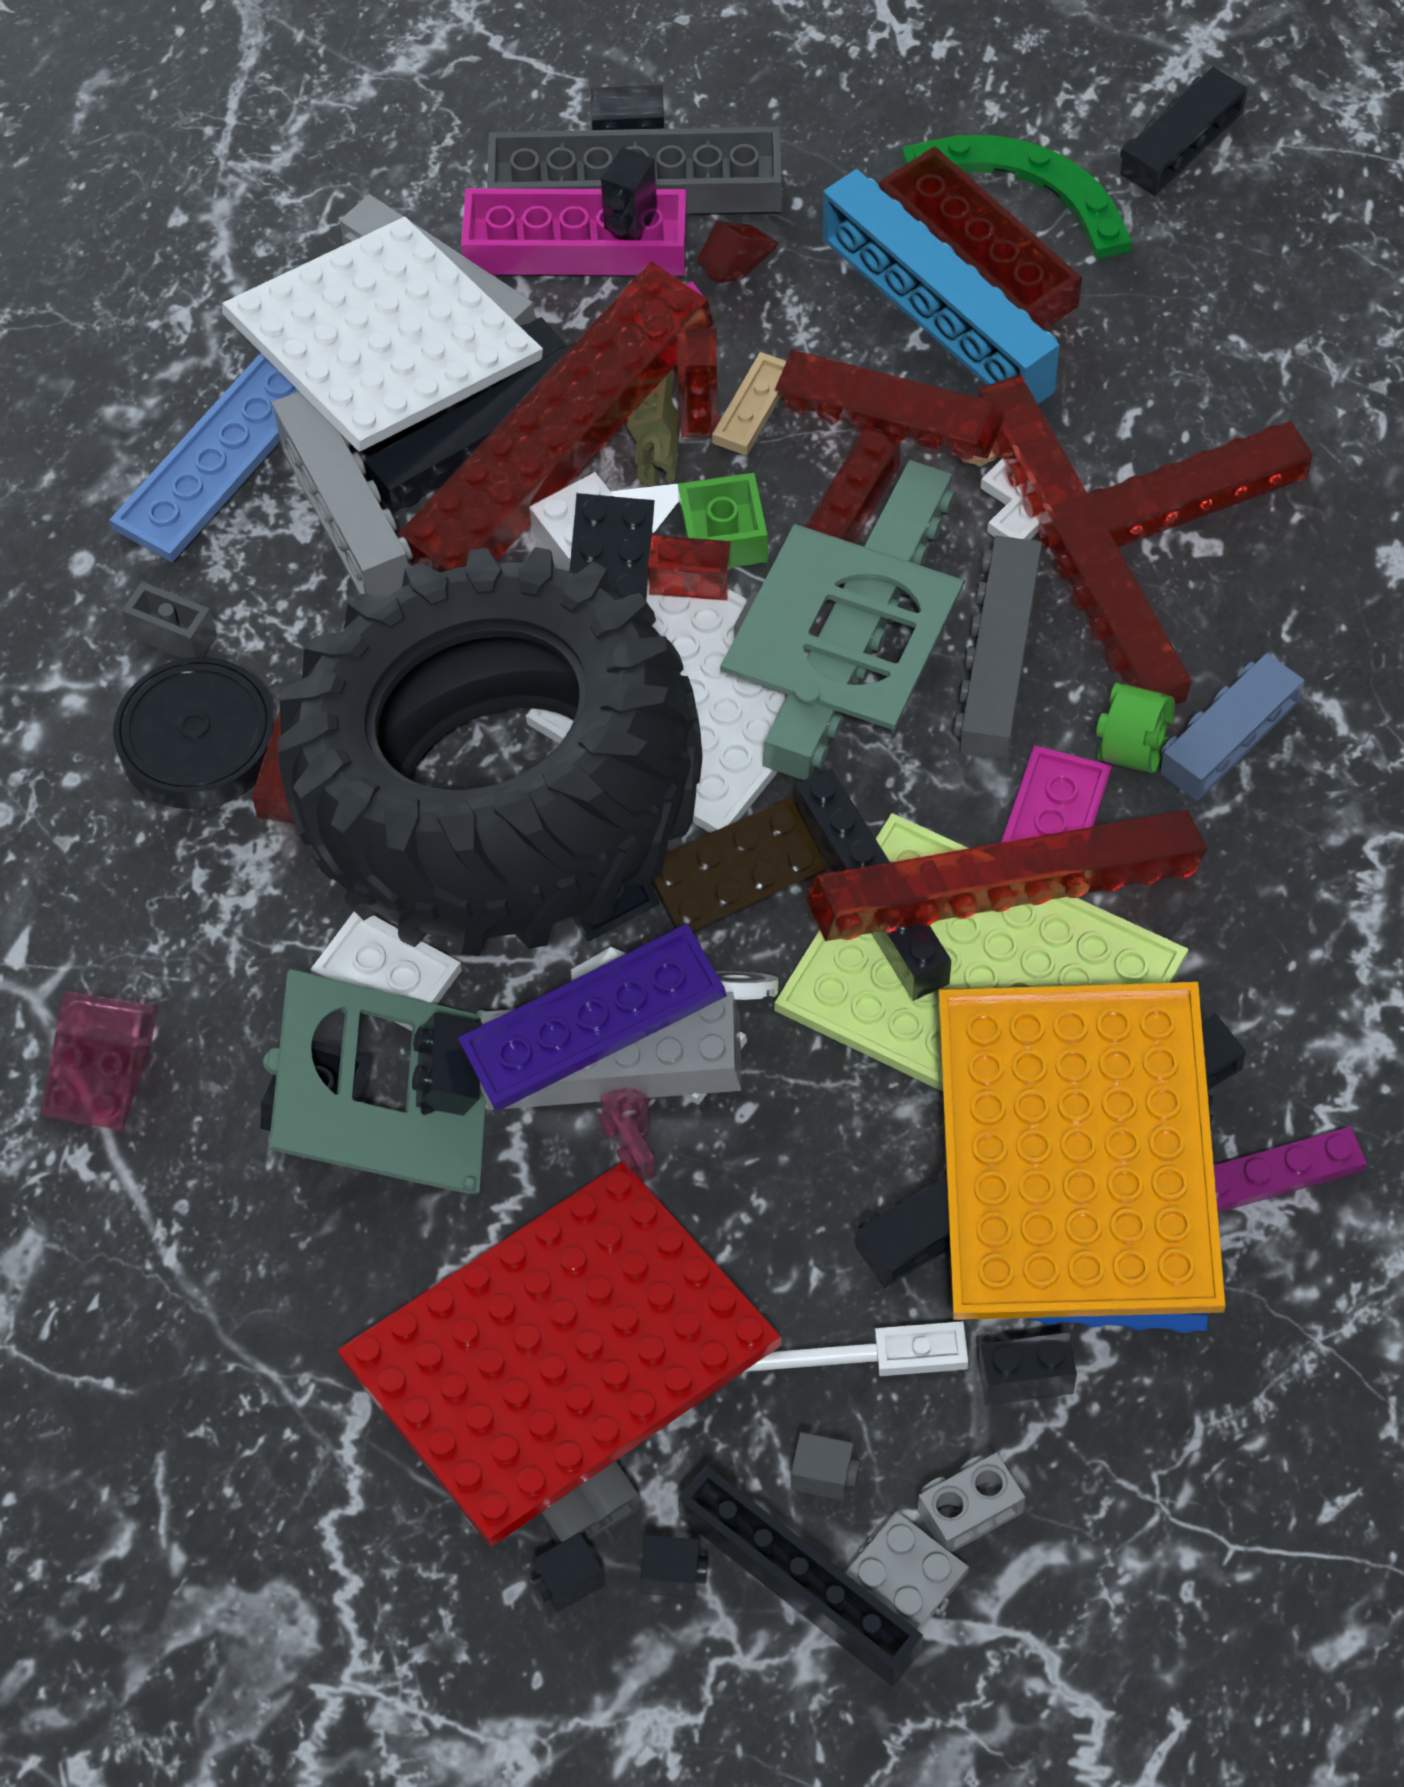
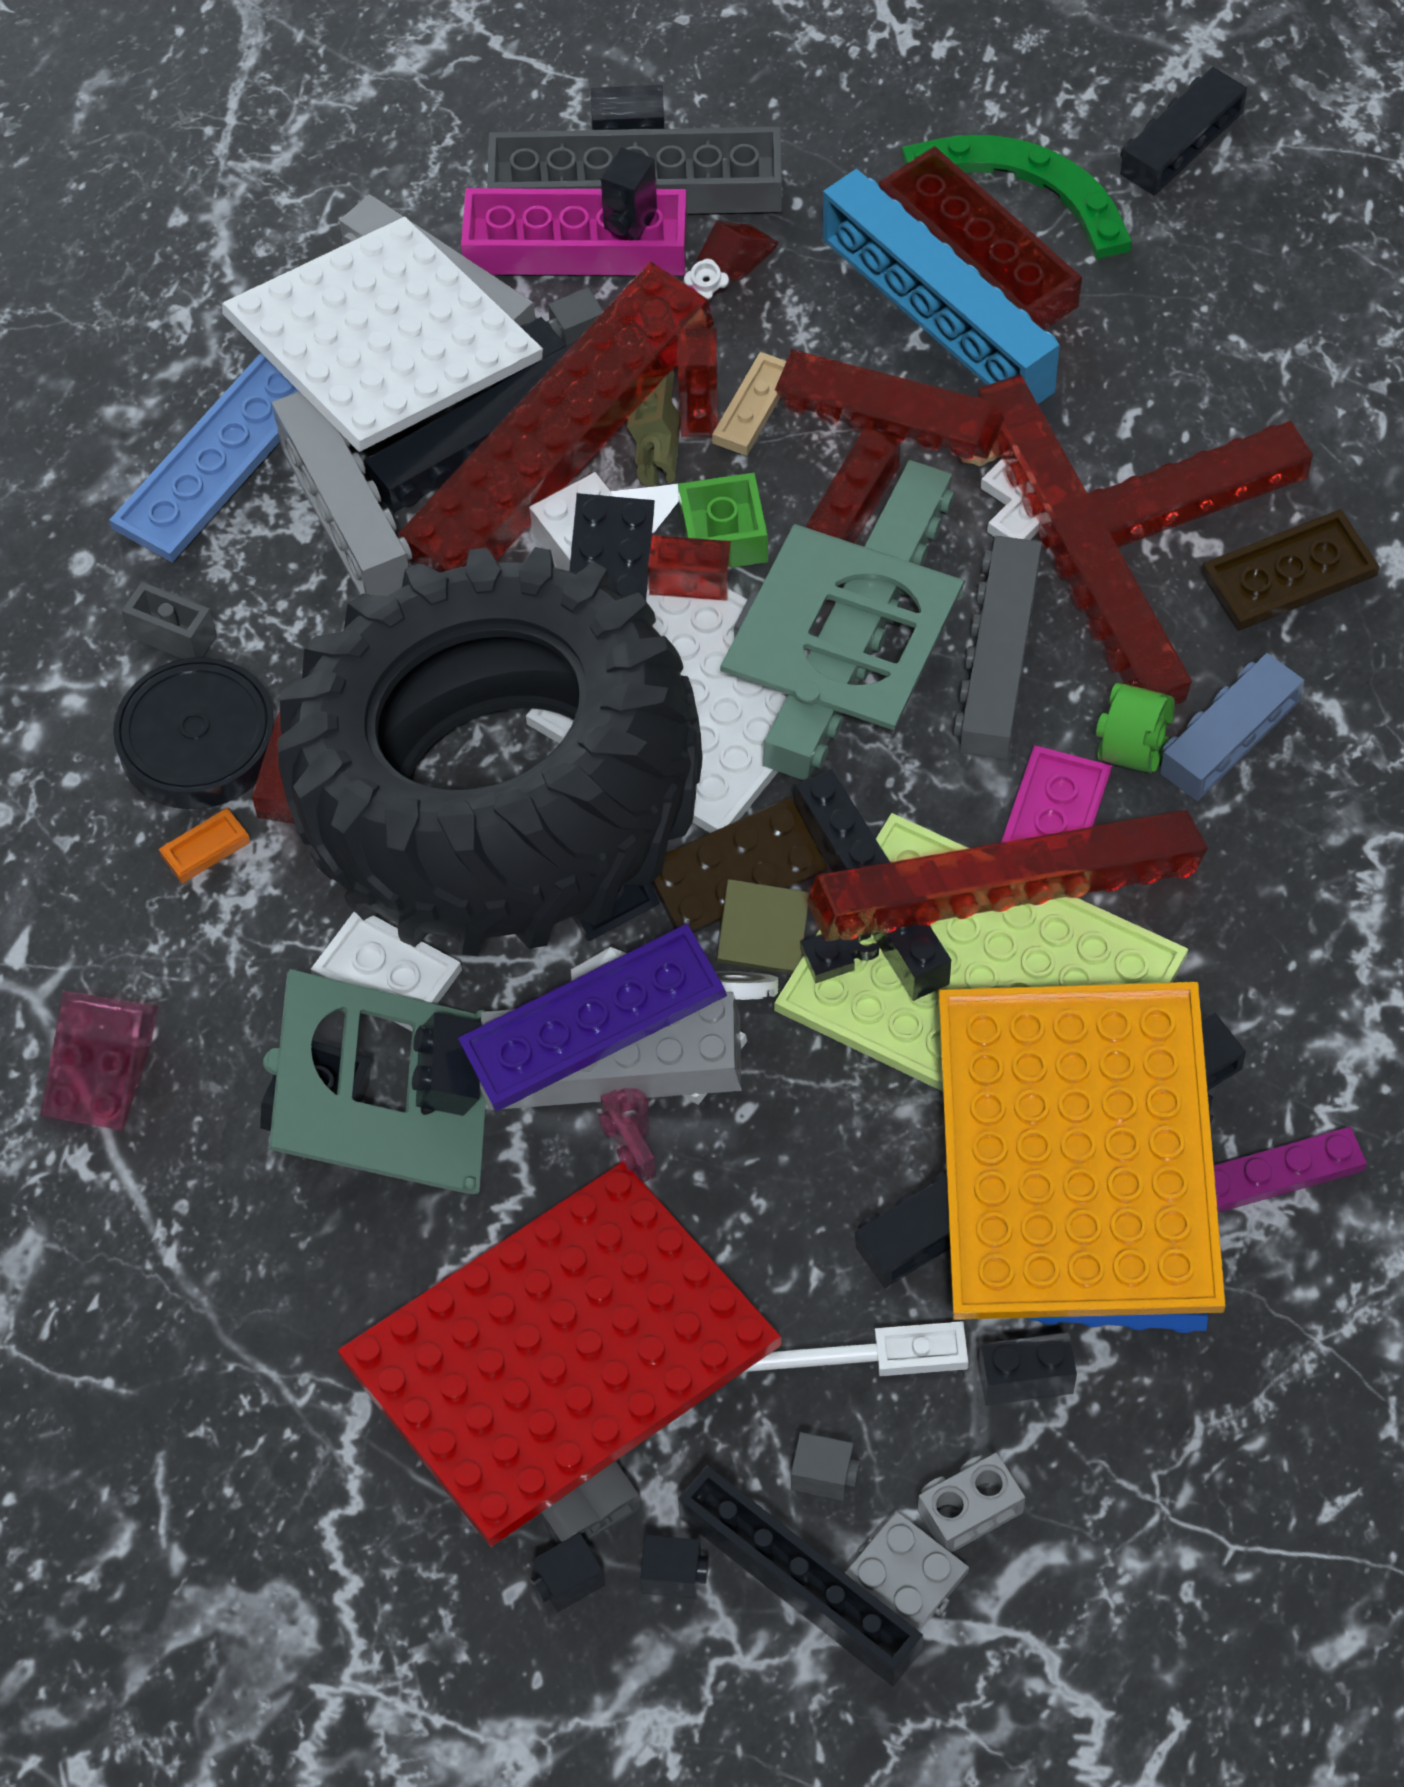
none -> orange tile [159,807,251,884]
none -> dark grey brick [546,287,606,345]
none -> white plate [684,259,729,301]
none -> olive tile [716,879,810,974]
none -> black plate [800,925,879,984]
none -> dark brown plate [1202,509,1380,631]

